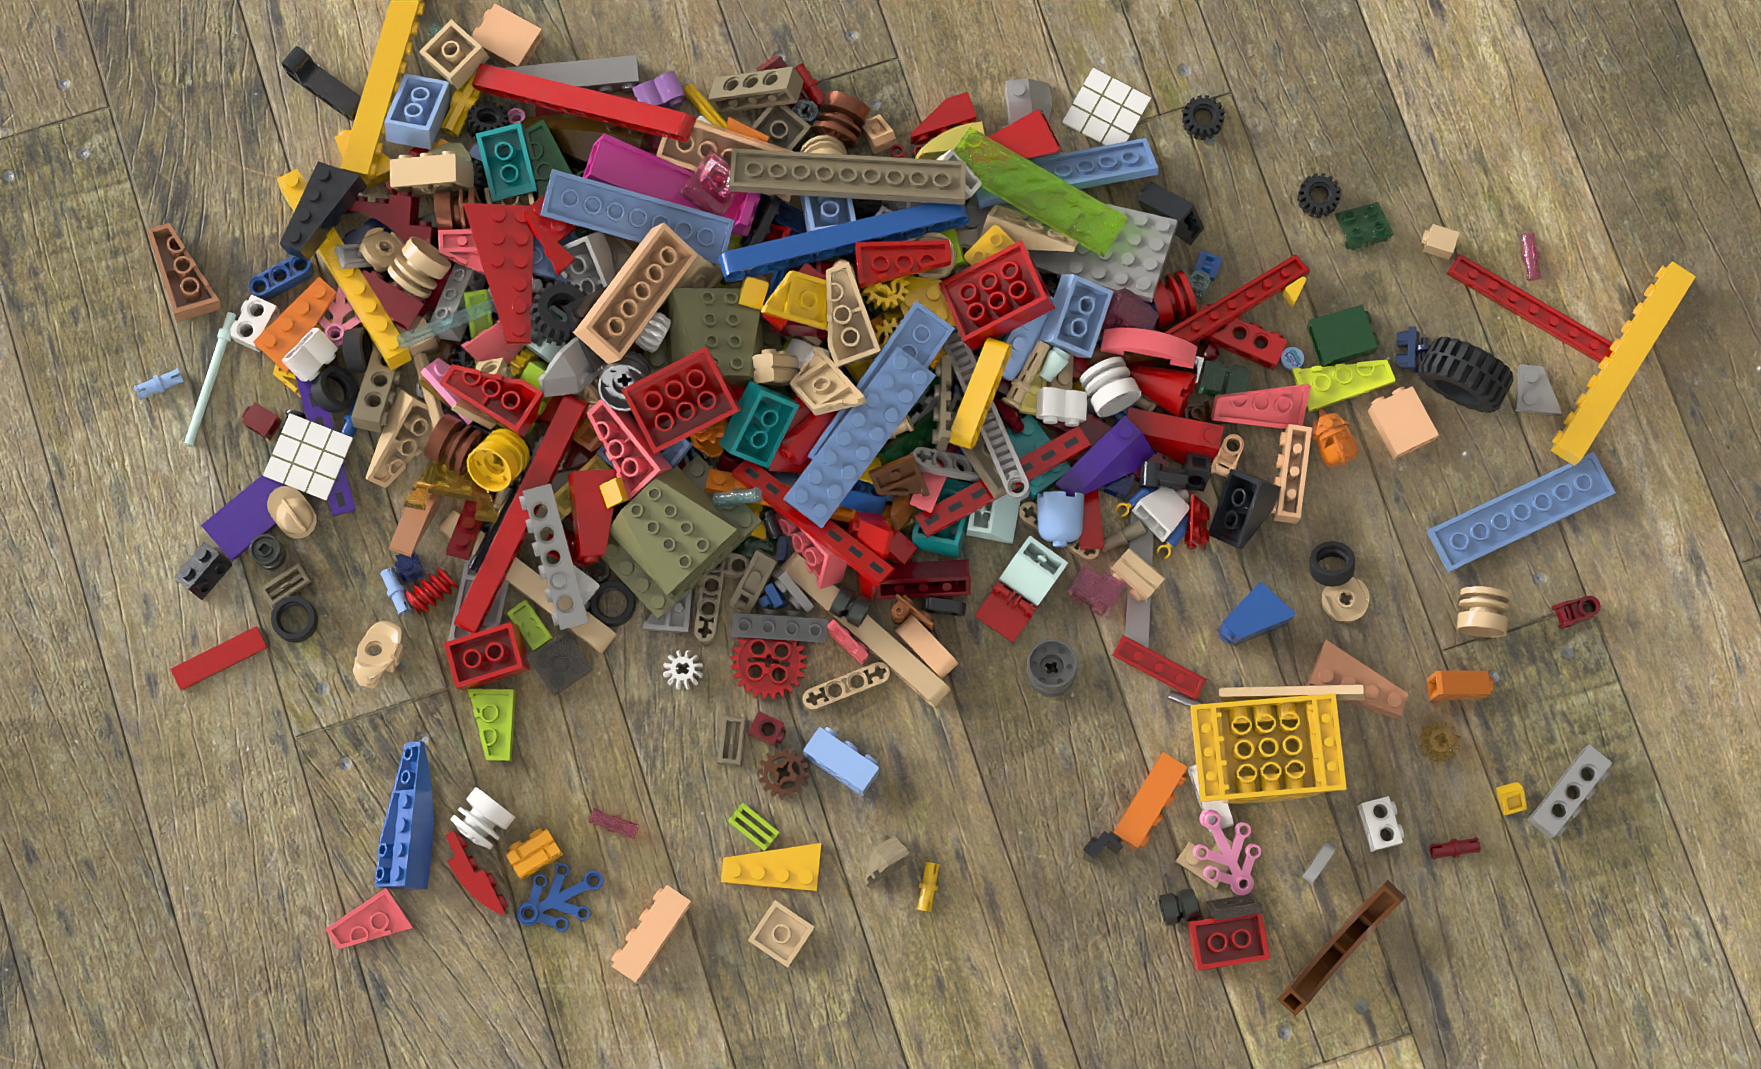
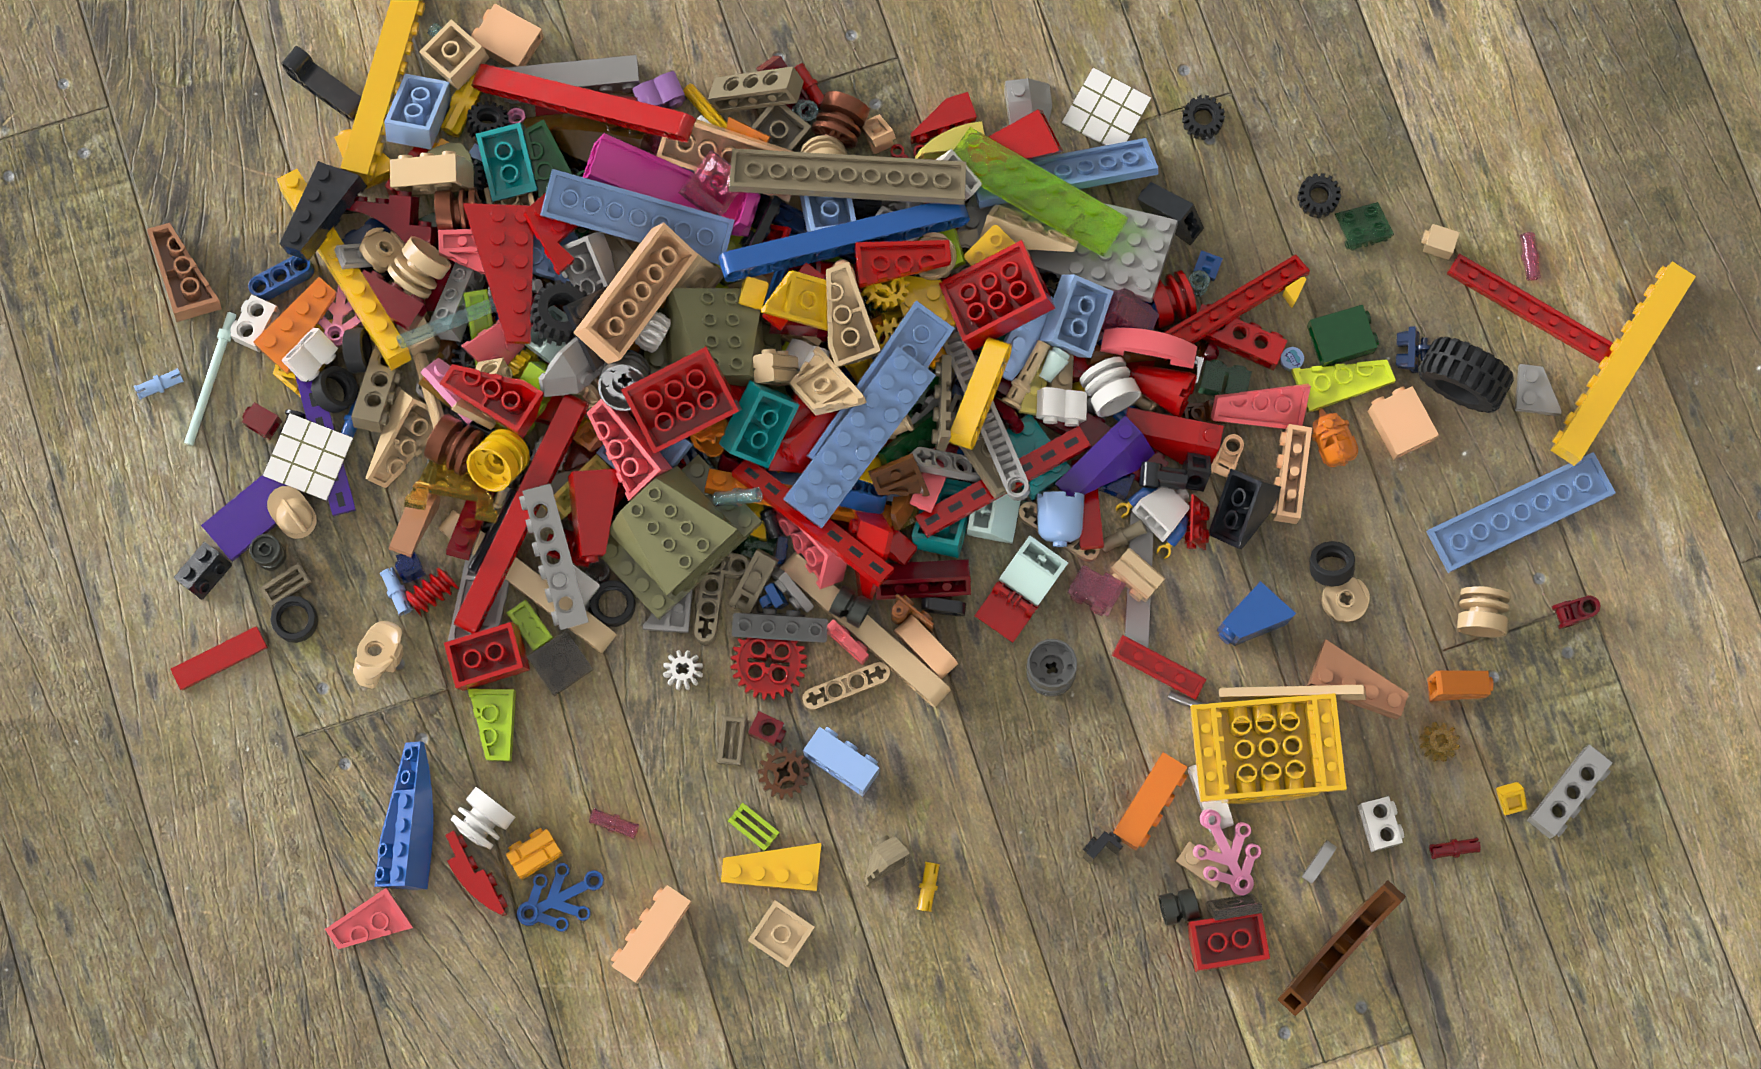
yellow slope [599,477,629,508] -> none

